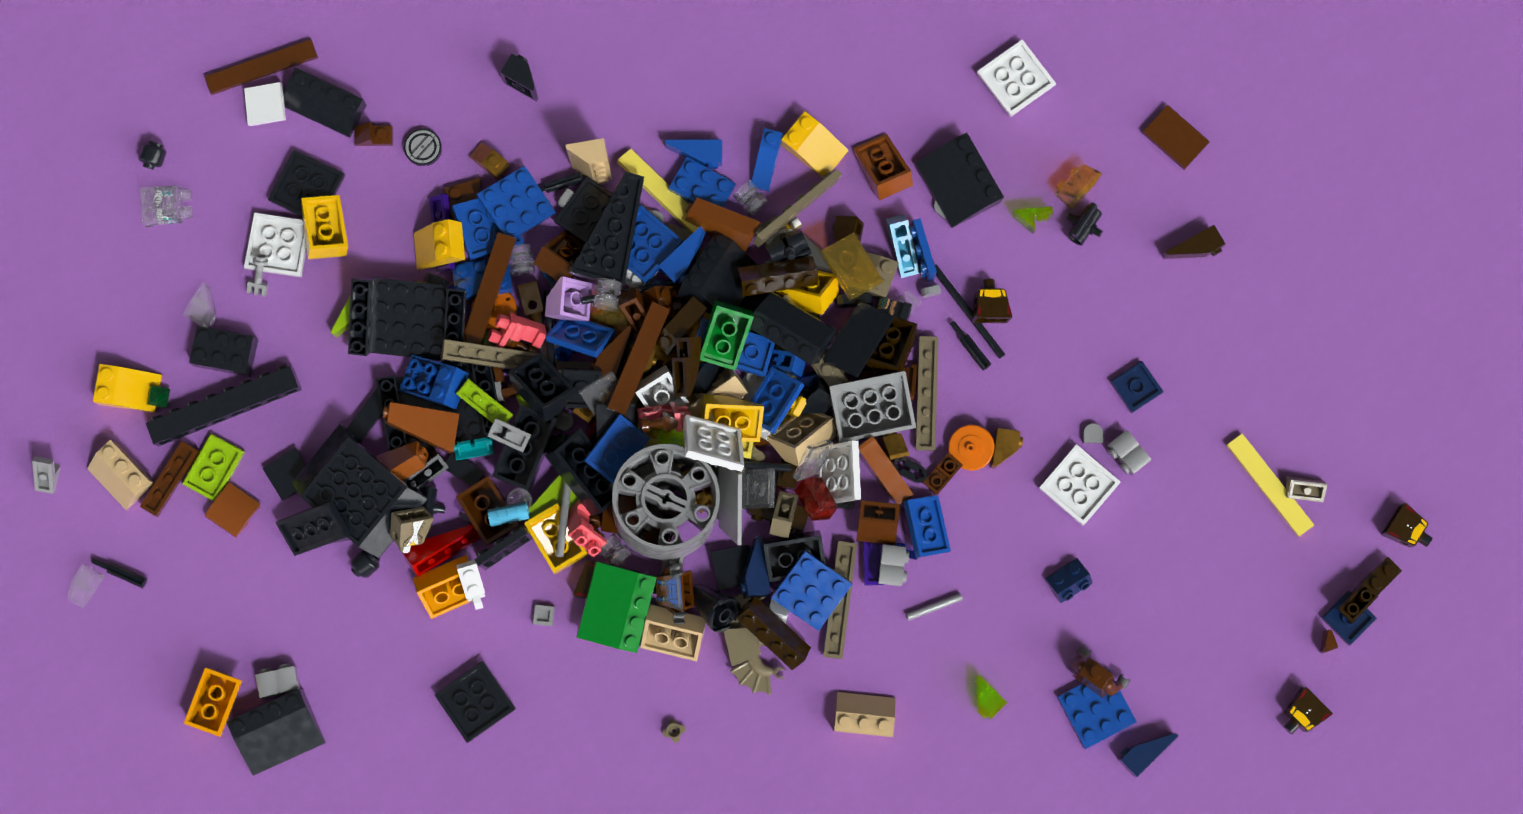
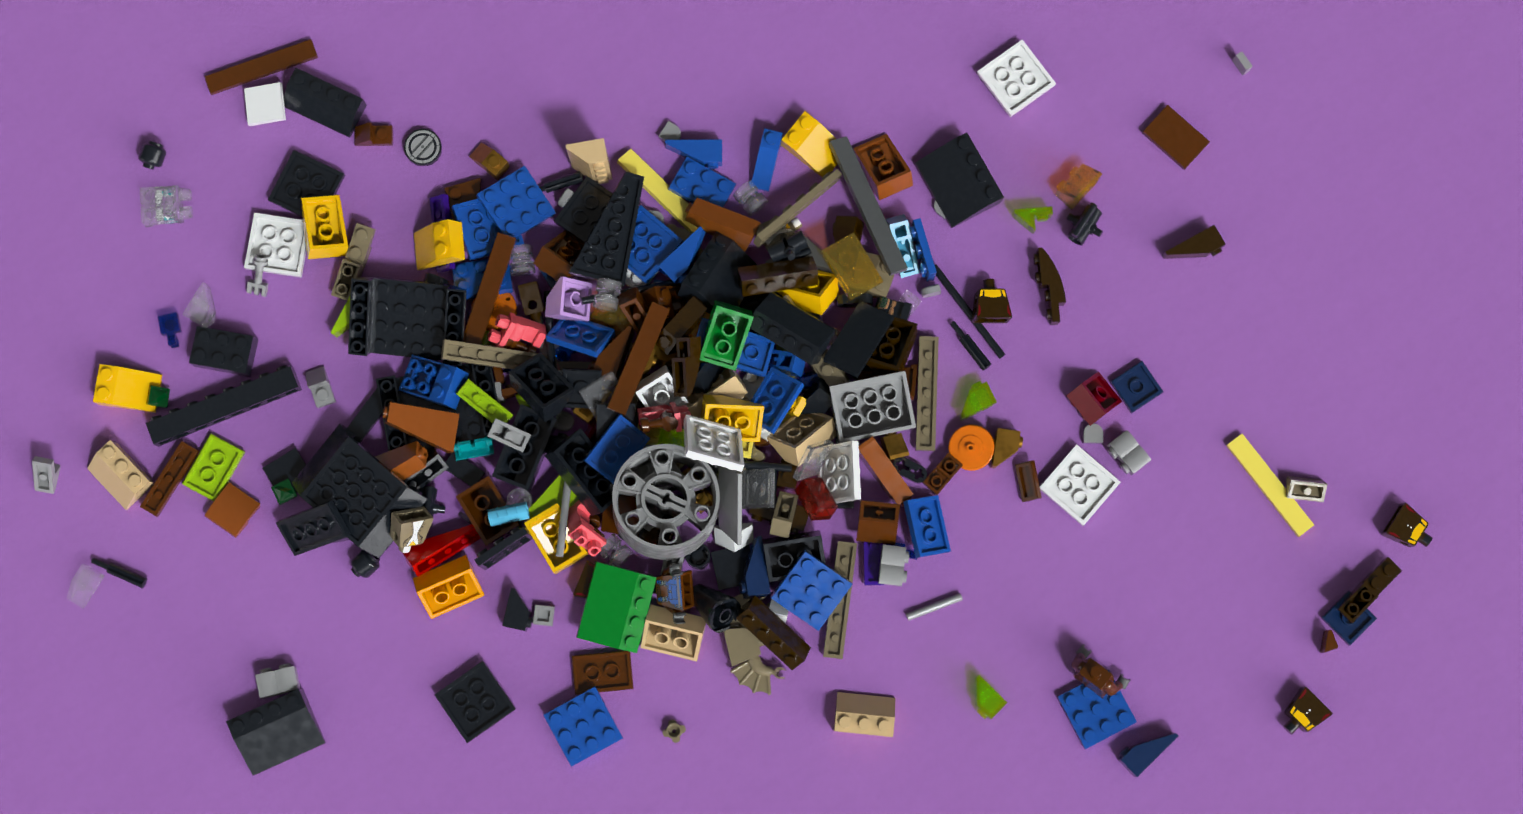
light orange slope [183,668,242,737] -> none
white hinge [456,560,485,610] -> none
black slope [500,54,538,102] -> none
dark blue bracket [1045,558,1093,603] -> none
none -> clear blue plate [158,312,182,348]
none -> dark green tile [271,479,298,505]
none -> light grey slope [306,366,336,409]
none -> dark tan slope [331,223,376,301]
none -> black slope [502,588,533,632]
none -> blue plate [544,686,623,767]
none -> reddish brown tile [572,651,634,695]
none -> light grey tile [658,121,681,142]
none -> black wheel [685,544,711,570]
none -> white slope [714,523,753,552]
none -> dark grey tile [829,136,908,276]
none -> clear neon green slope [959,381,997,421]
none -> reddish brown tile [1015,460,1042,502]
none -> dark brown slope [1033,247,1066,325]
none -> dark red slope [1066,371,1122,426]
none -> light grey tile [1232,51,1253,75]

